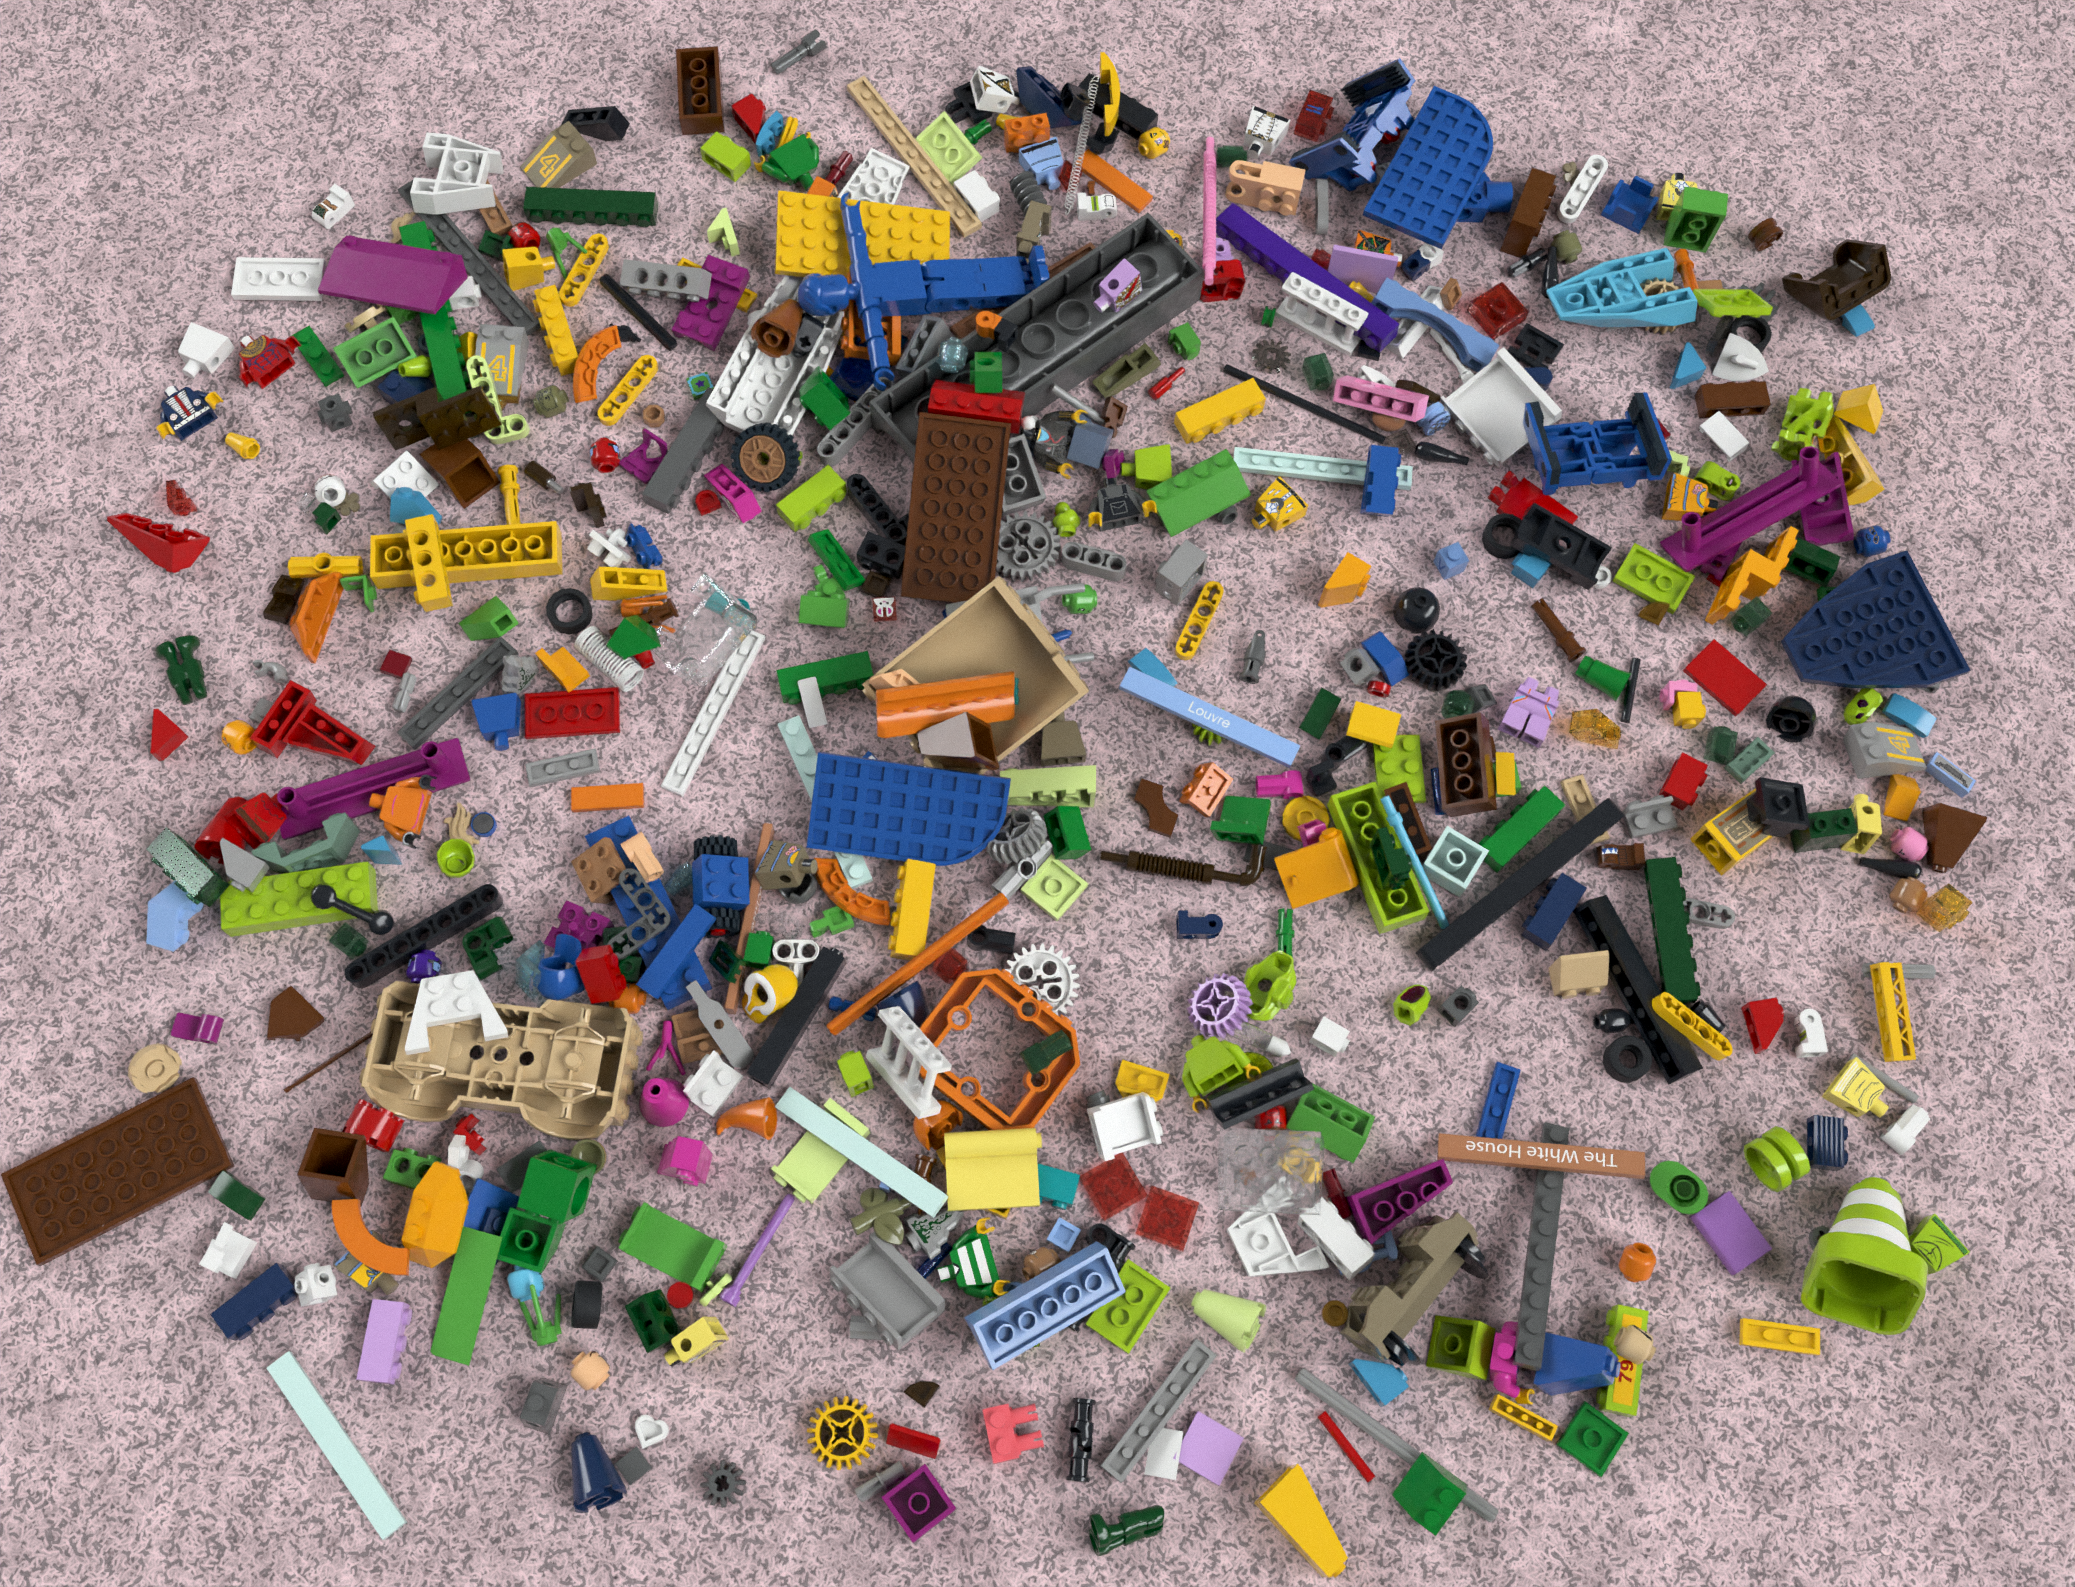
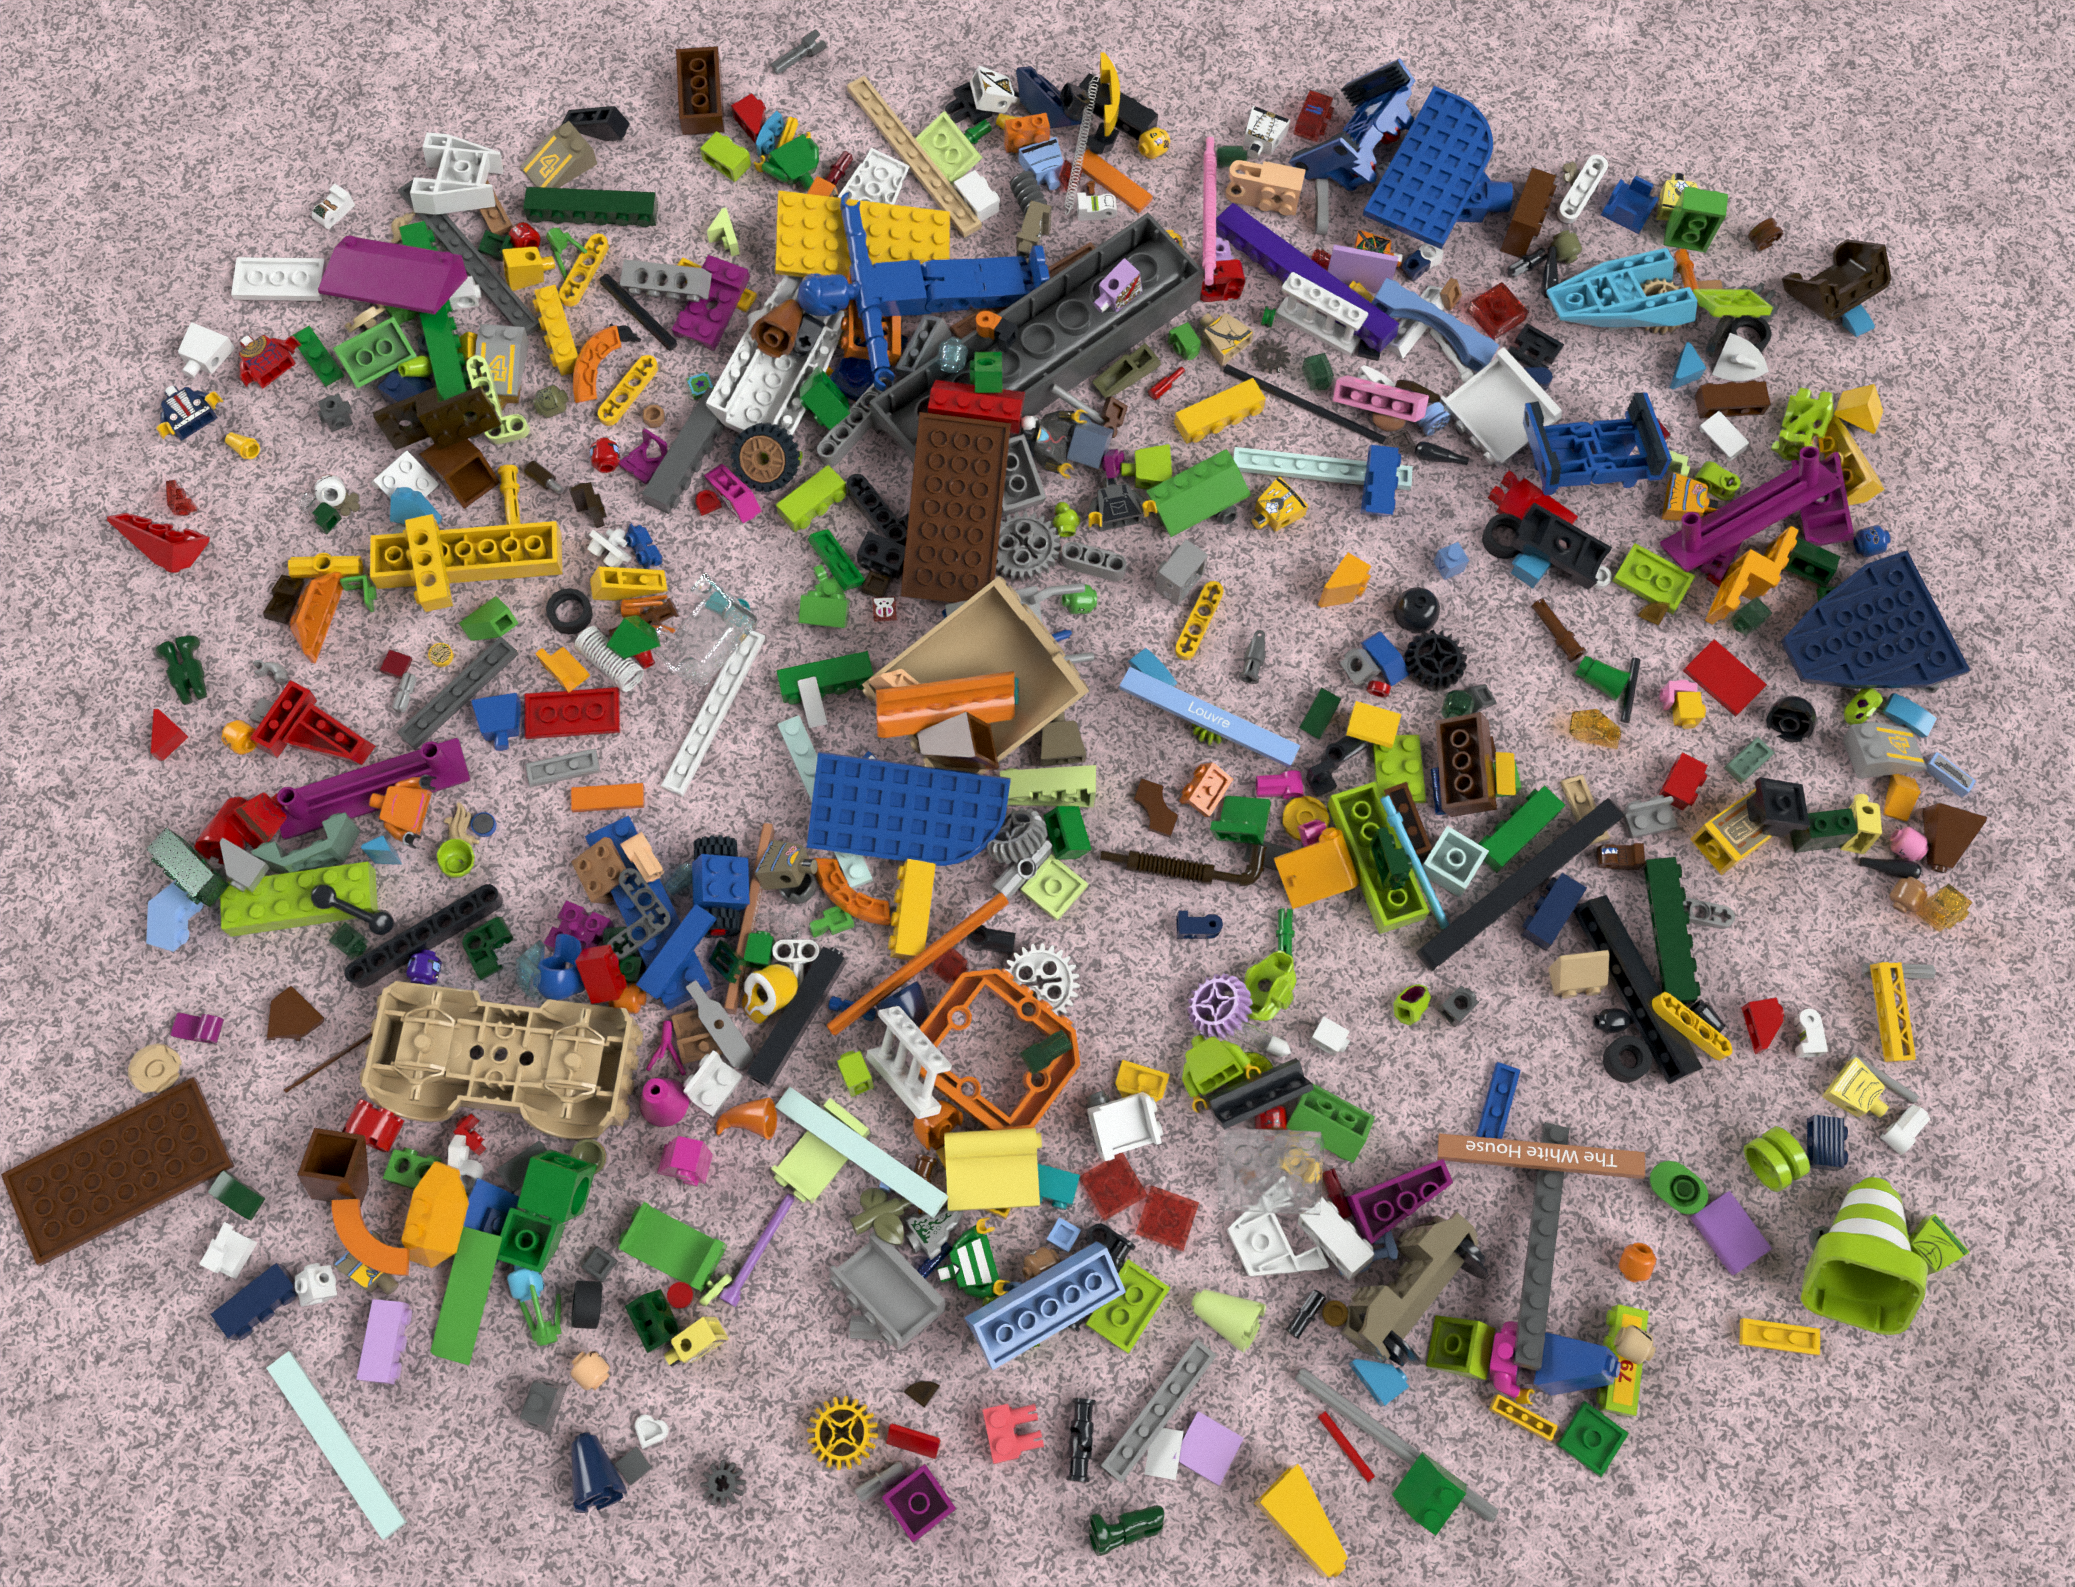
white wing [405,970,508,1055] -> none
light grey rock [501,655,539,695] -> none
lavender hips [1498,677,1560,748] -> none
clear green brick [1703,726,1738,765] -> none
none -> tile [428,643,454,667]
none -> tan torso [1200,313,1254,366]
none -> black axle [1285,1290,1326,1340]

